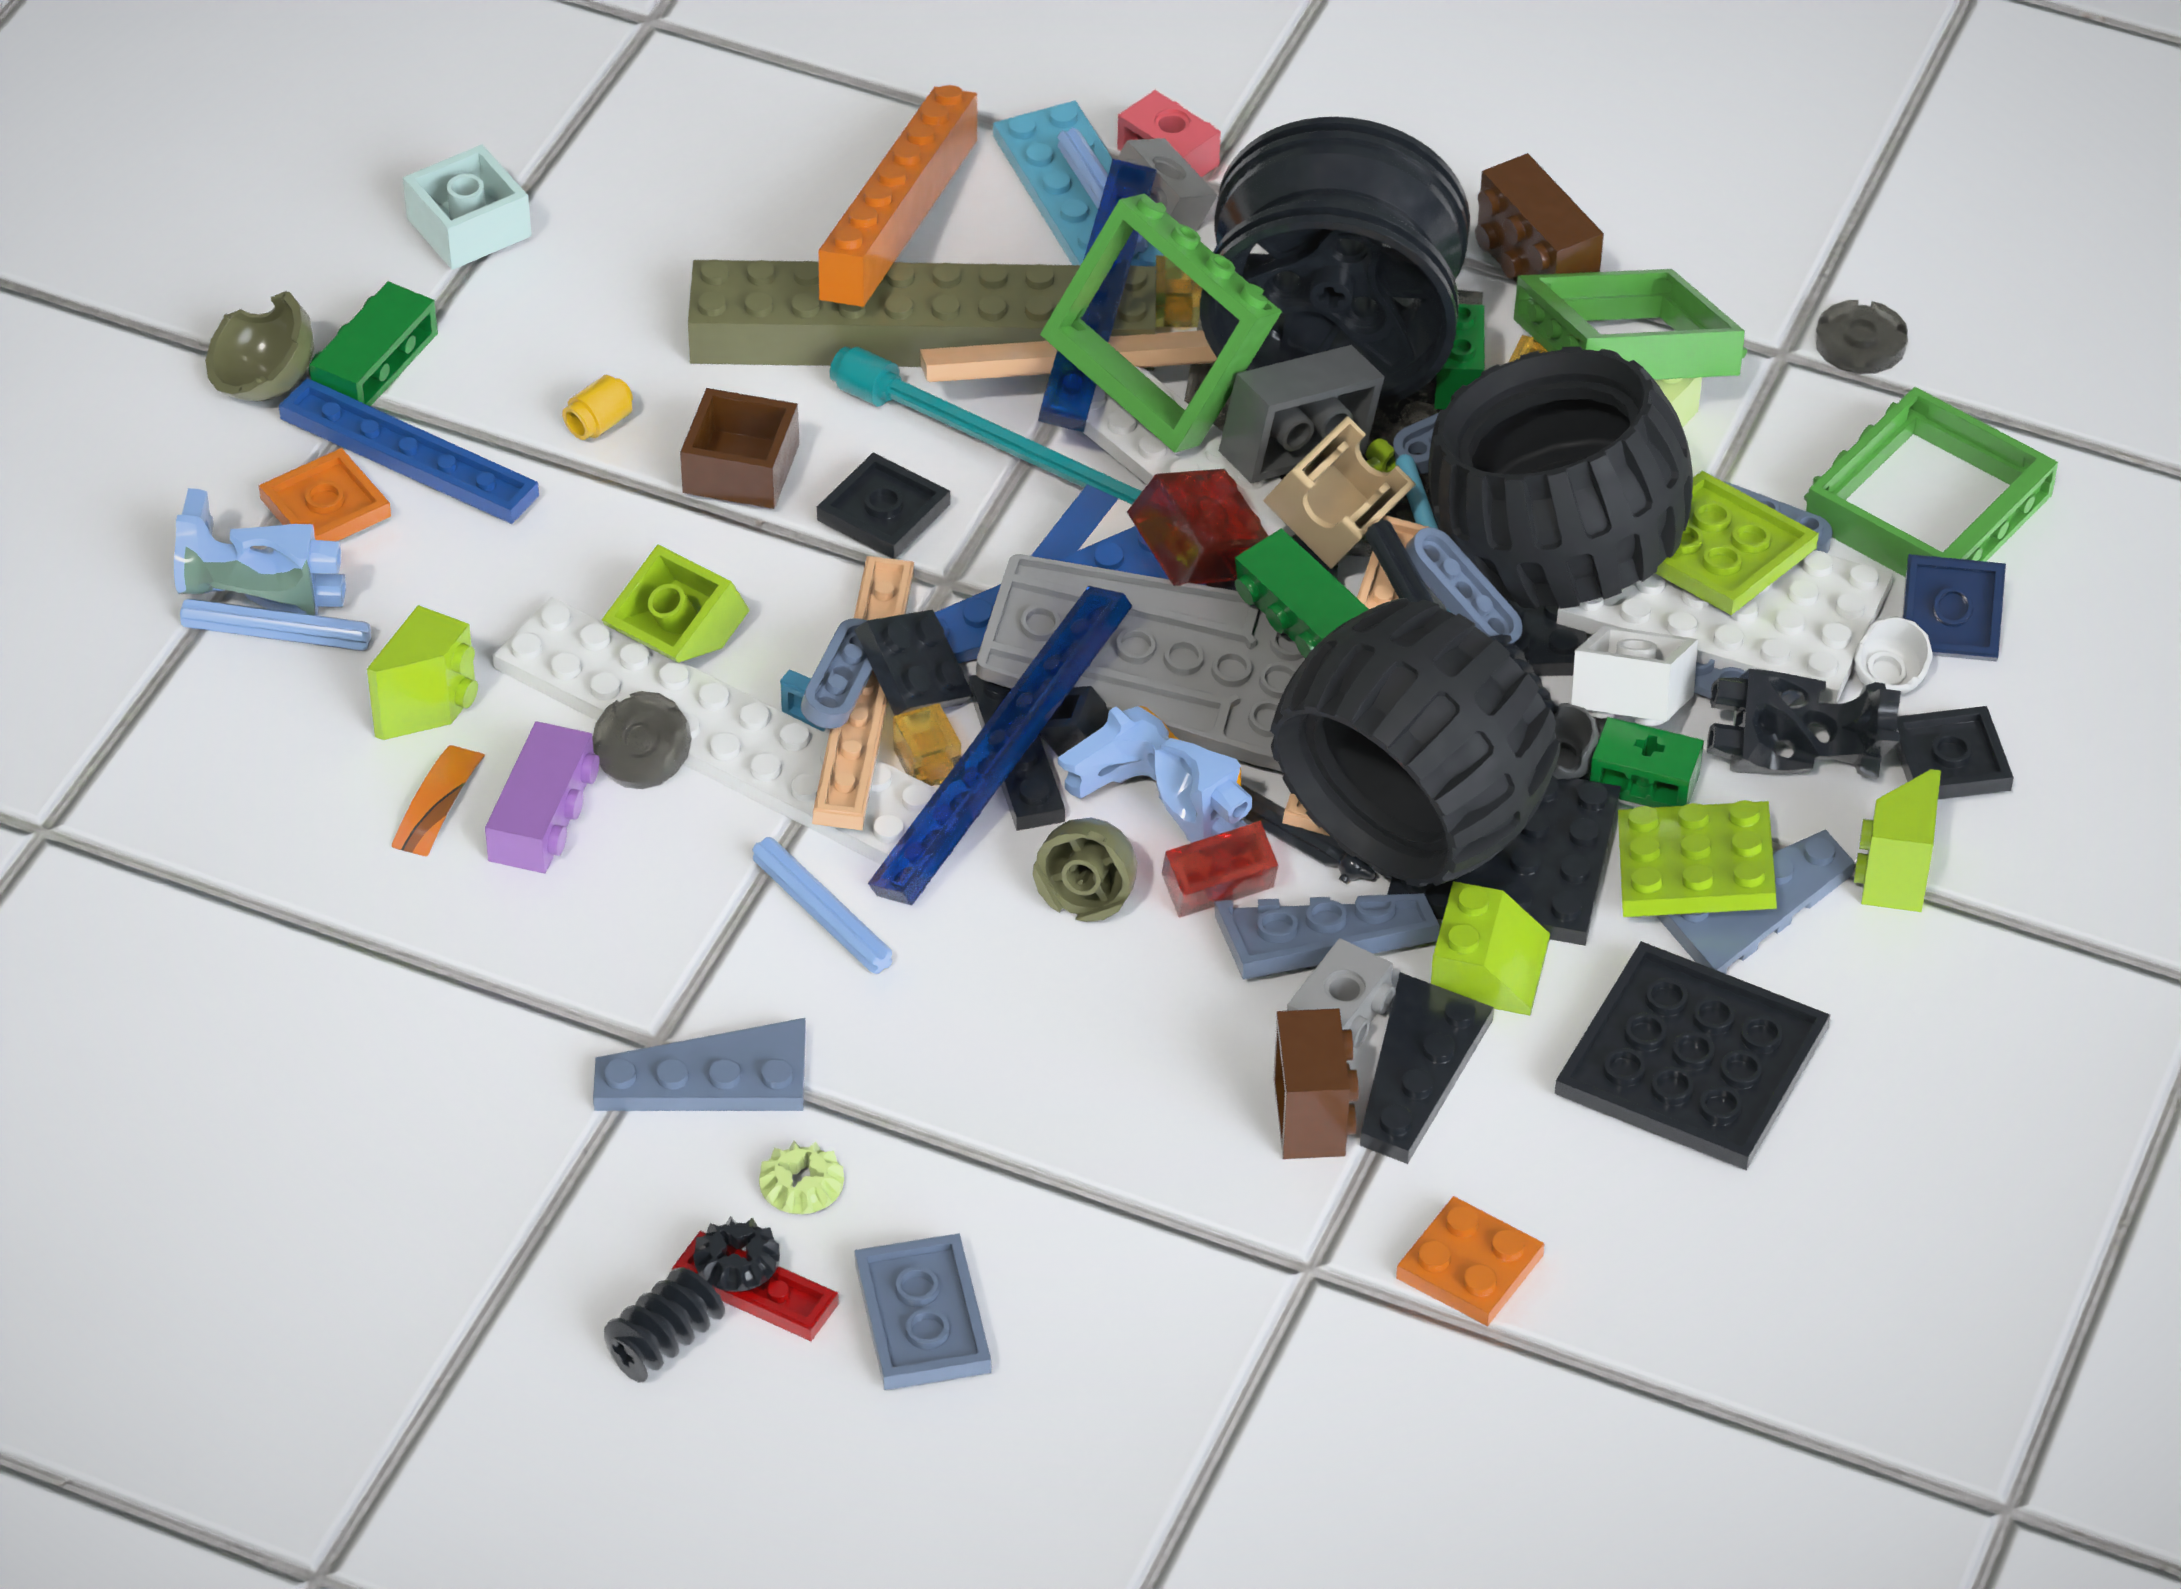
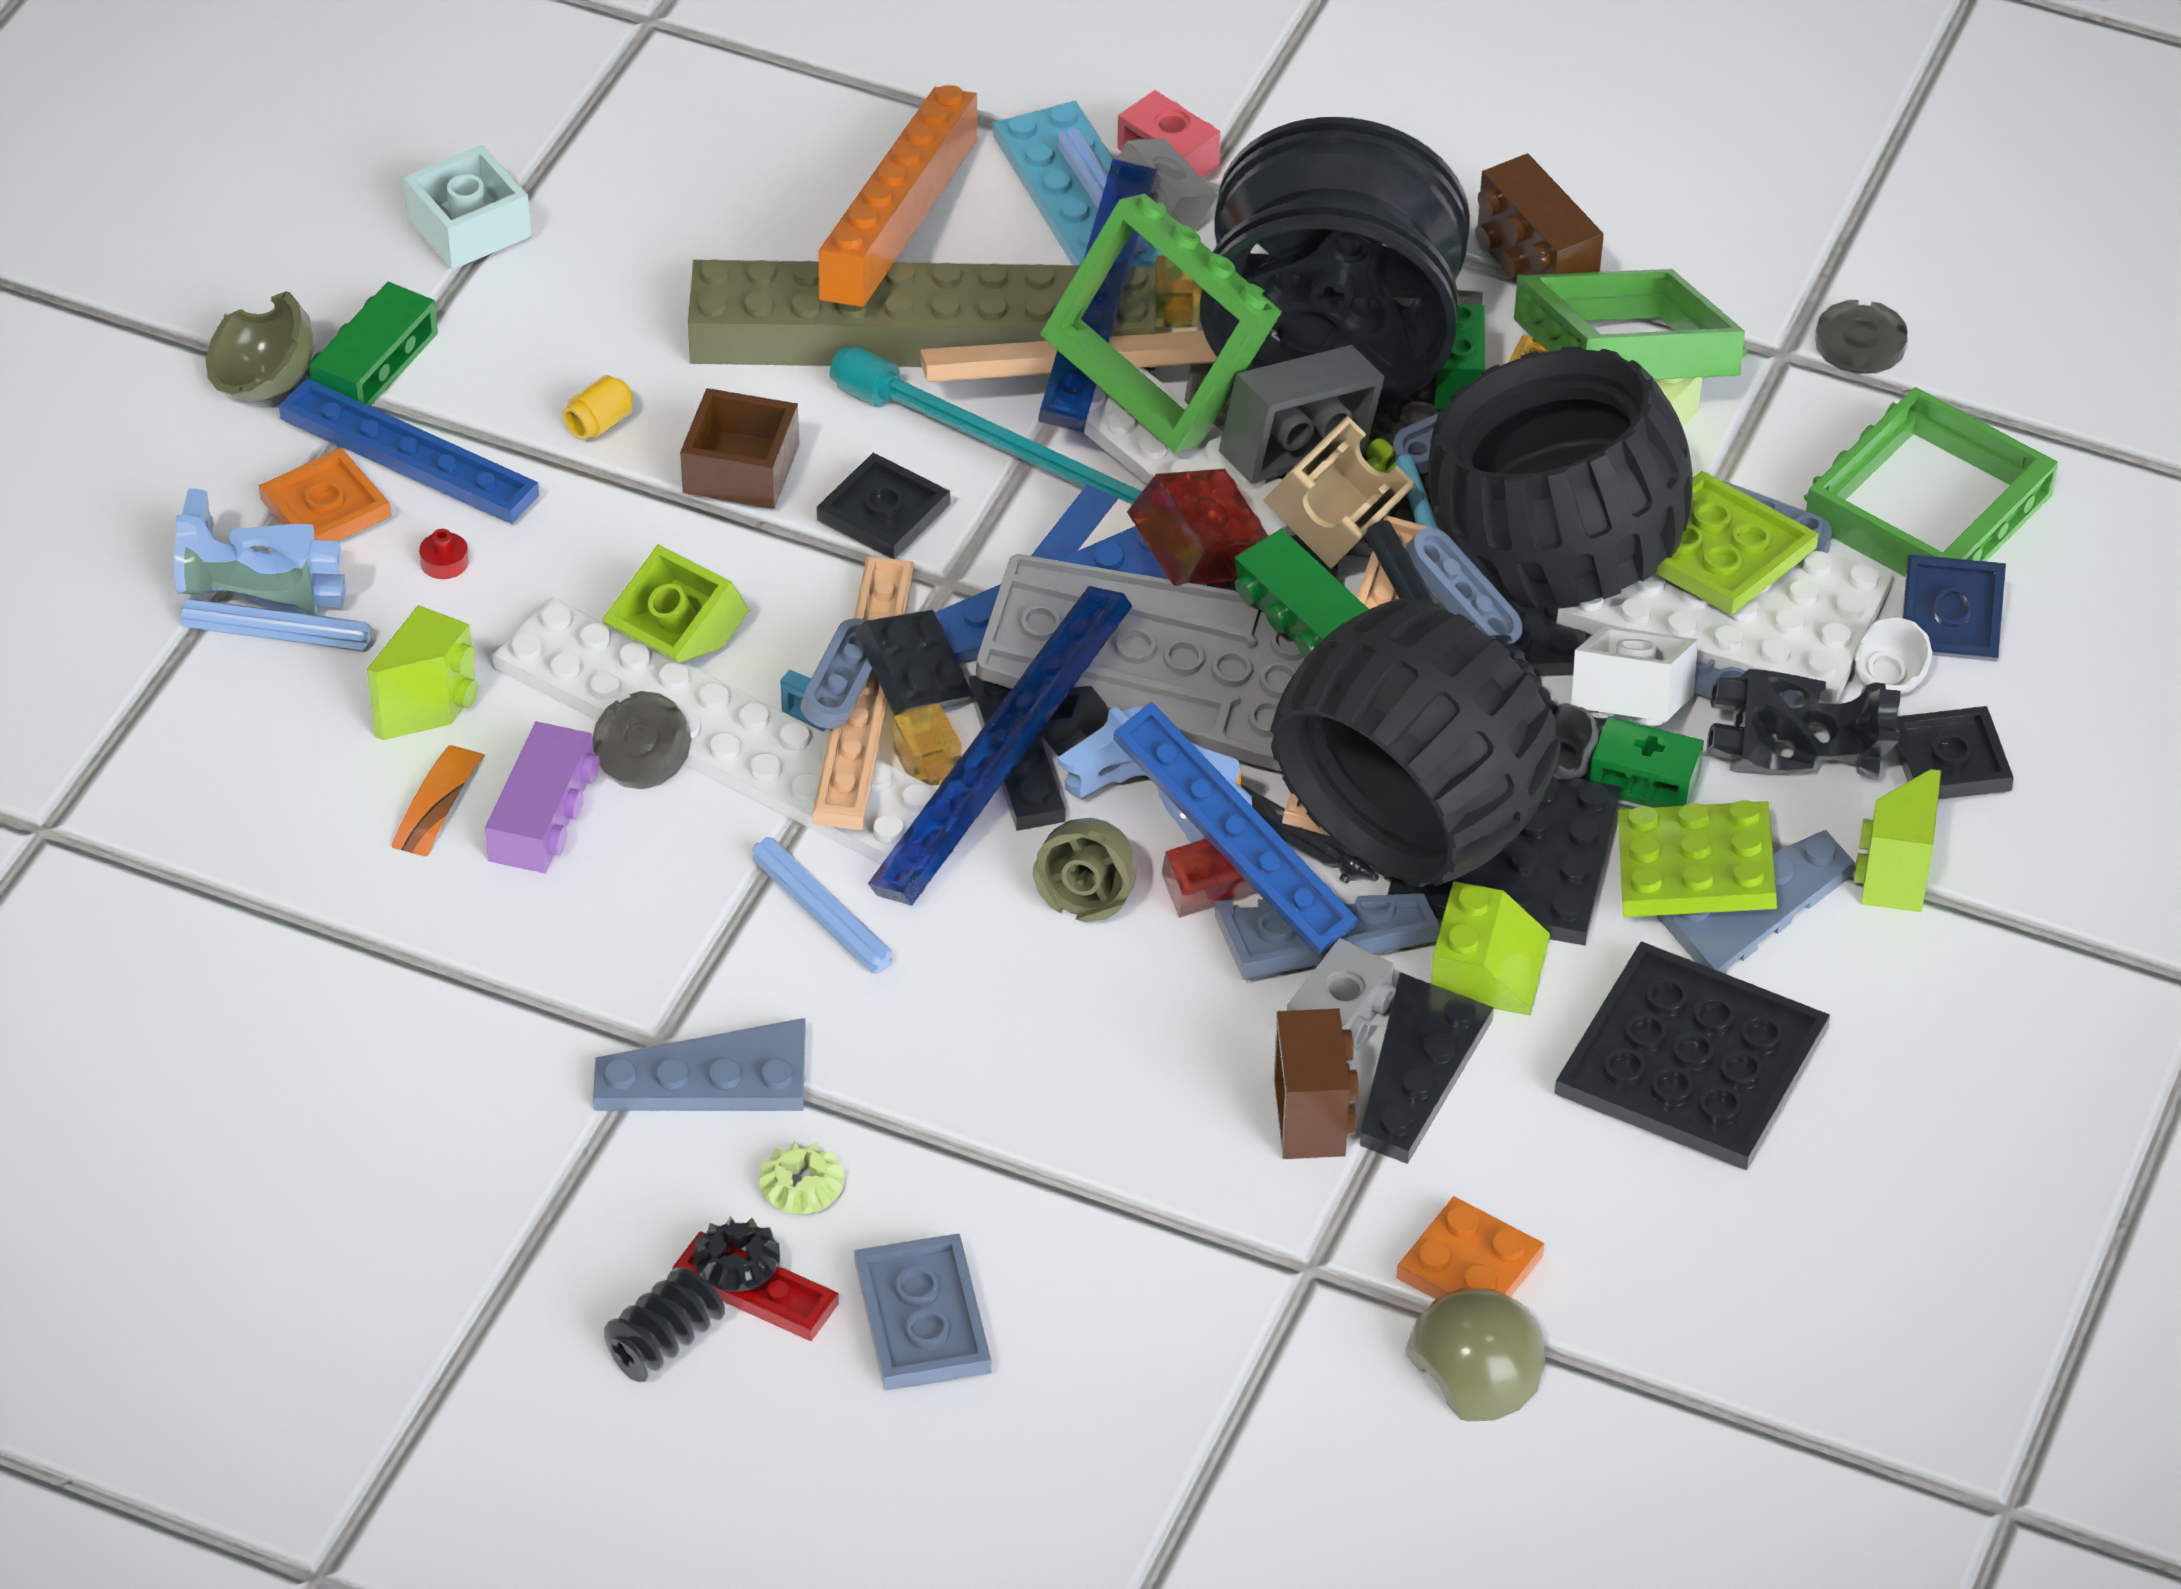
none -> red tile [419,528,469,579]
none -> blue plate [1113,701,1358,957]
none -> olive cylinder [1406,1288,1546,1422]

